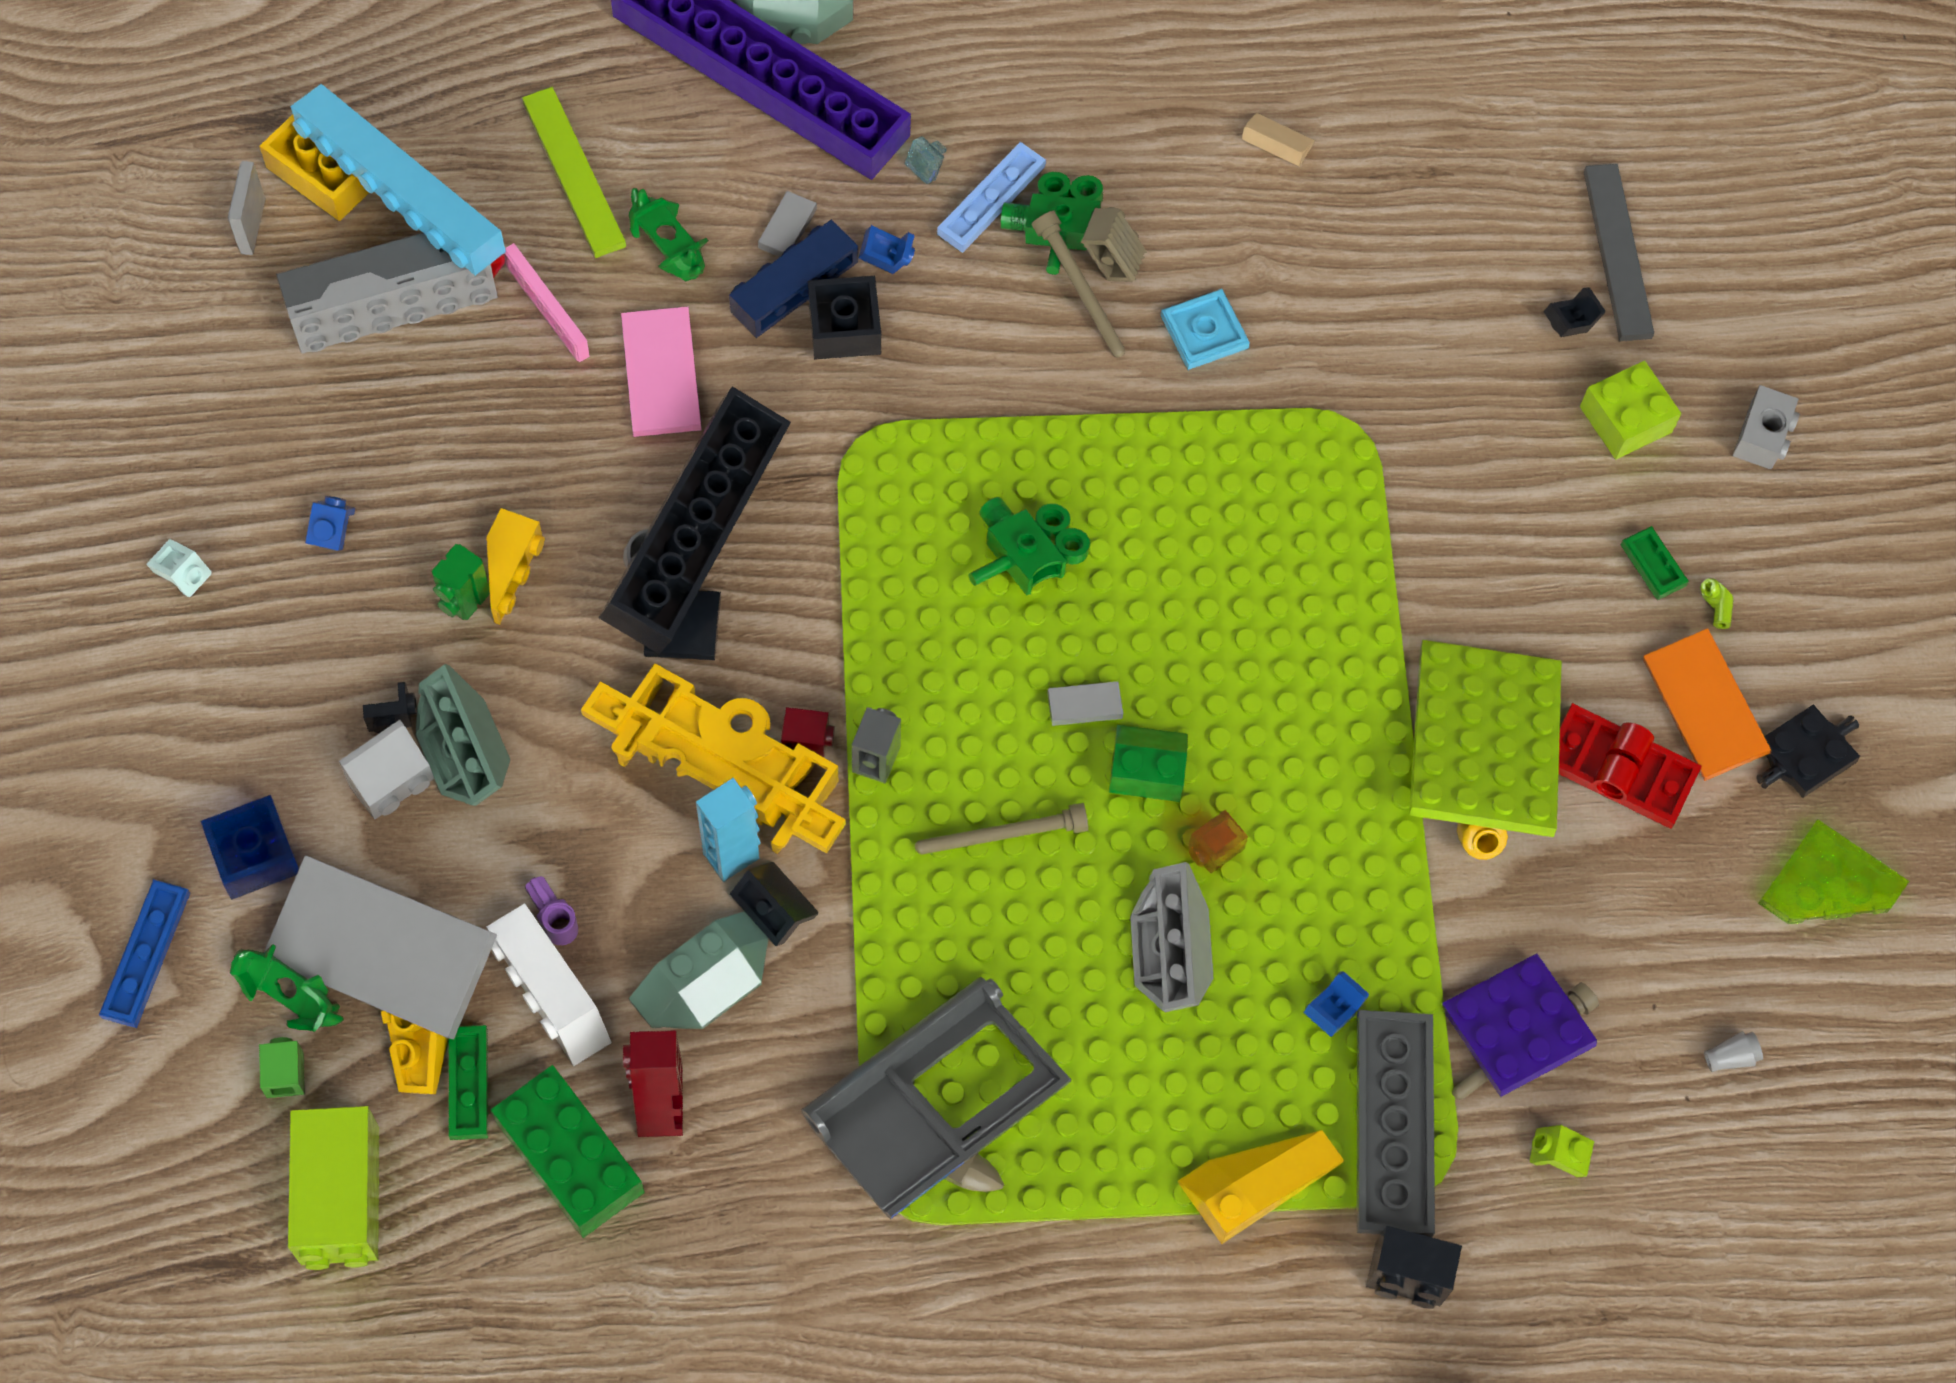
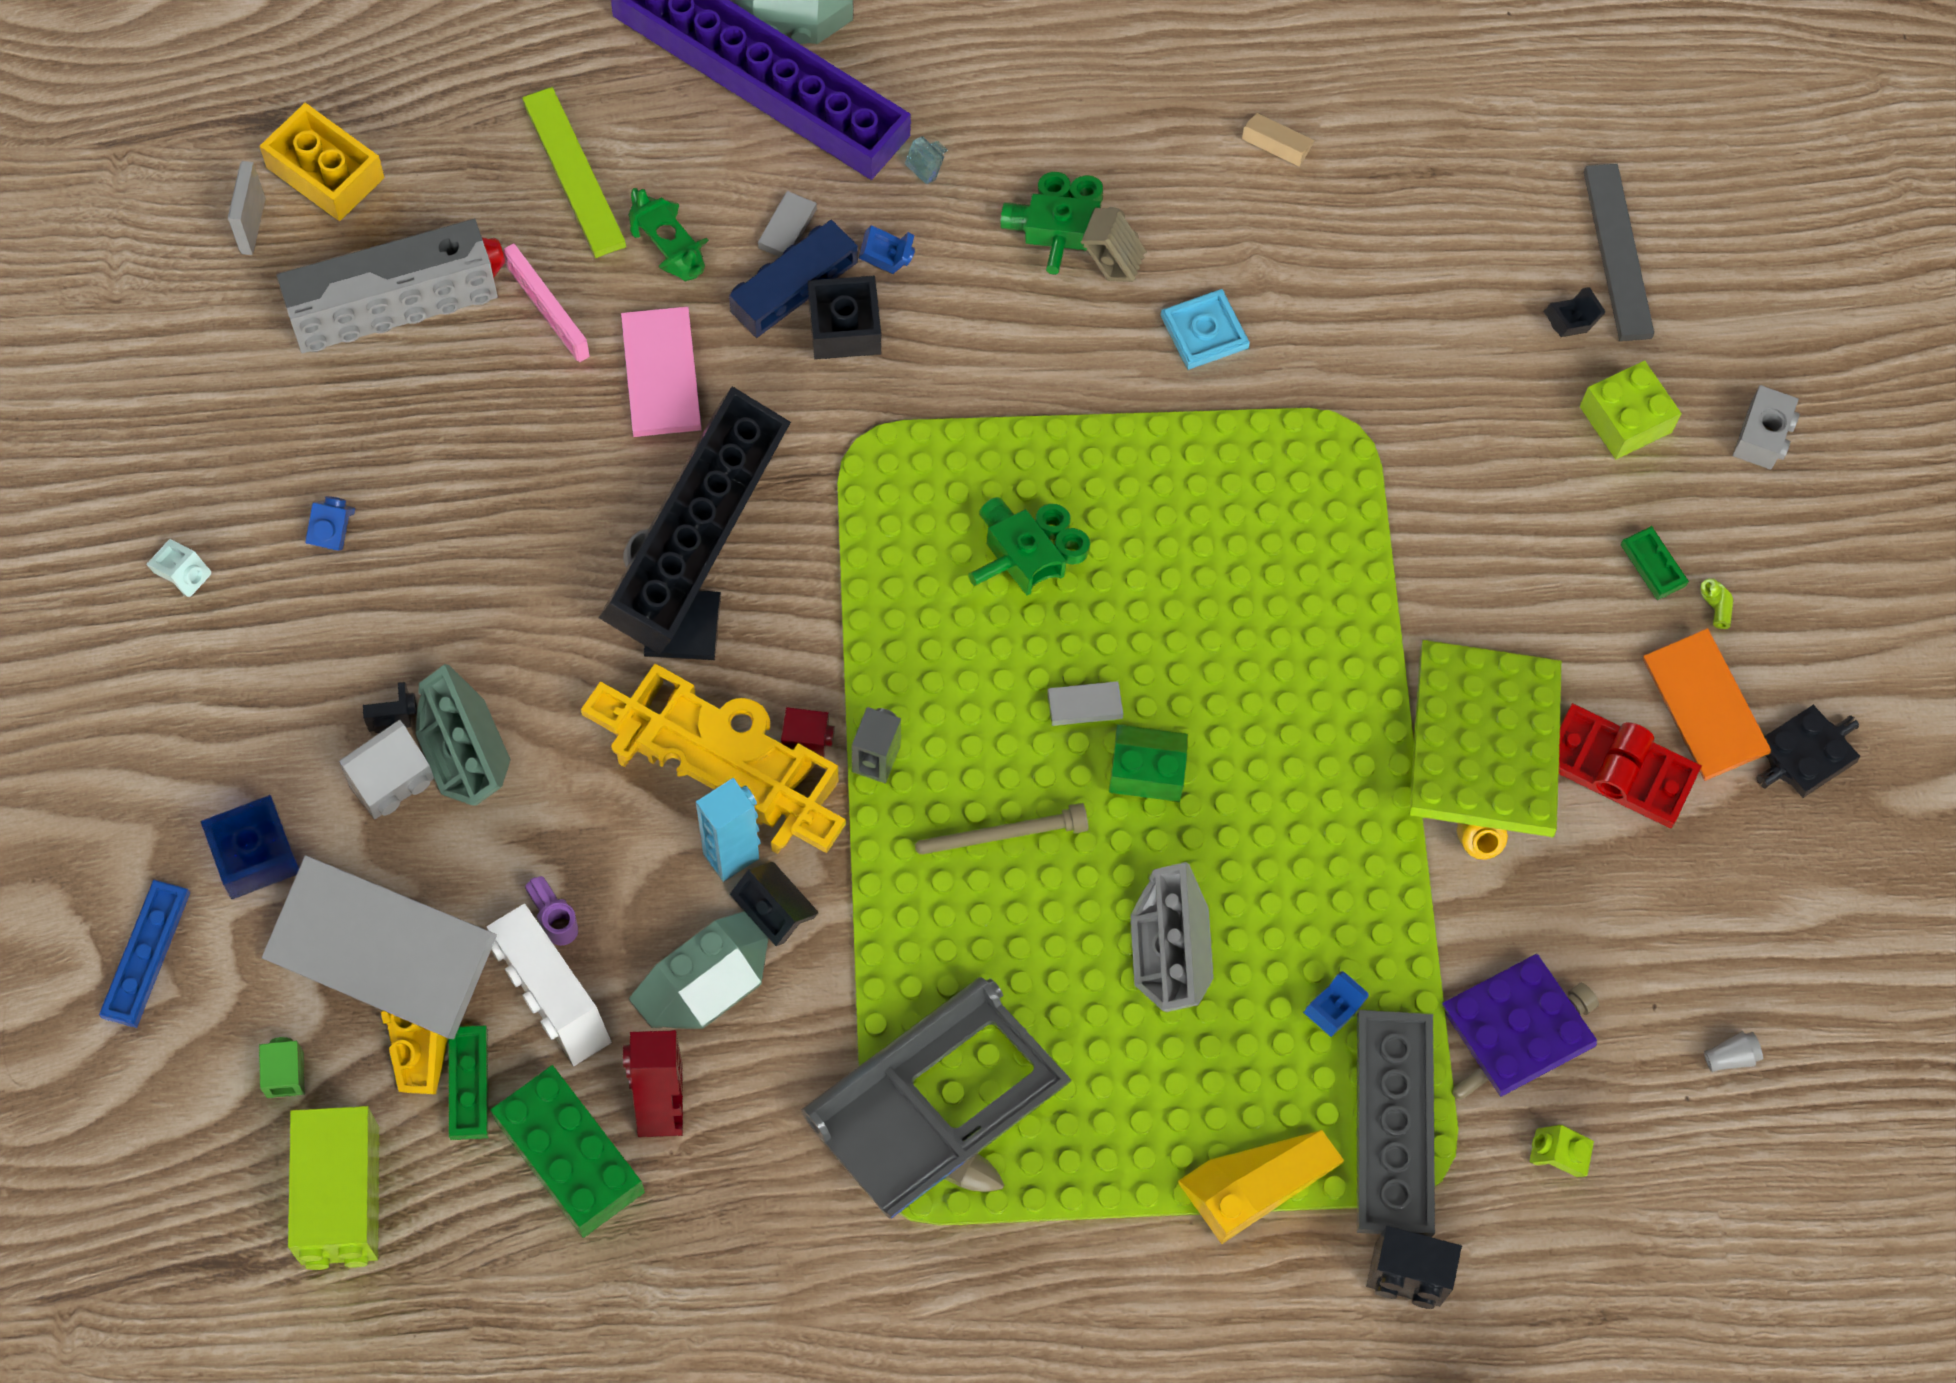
green piece [230,944,344,1032] -> none
medium azure brick [290,84,506,276] -> none
green brick [431,544,490,620] -> none
yellow slope [486,508,545,625] -> none
light blue plate [937,142,1046,253] -> none
dark tan piece [1031,211,1125,358] -> none
clear orange brick [1188,810,1248,873] -> none
clear neon green plate [1758,819,1910,924] -> none

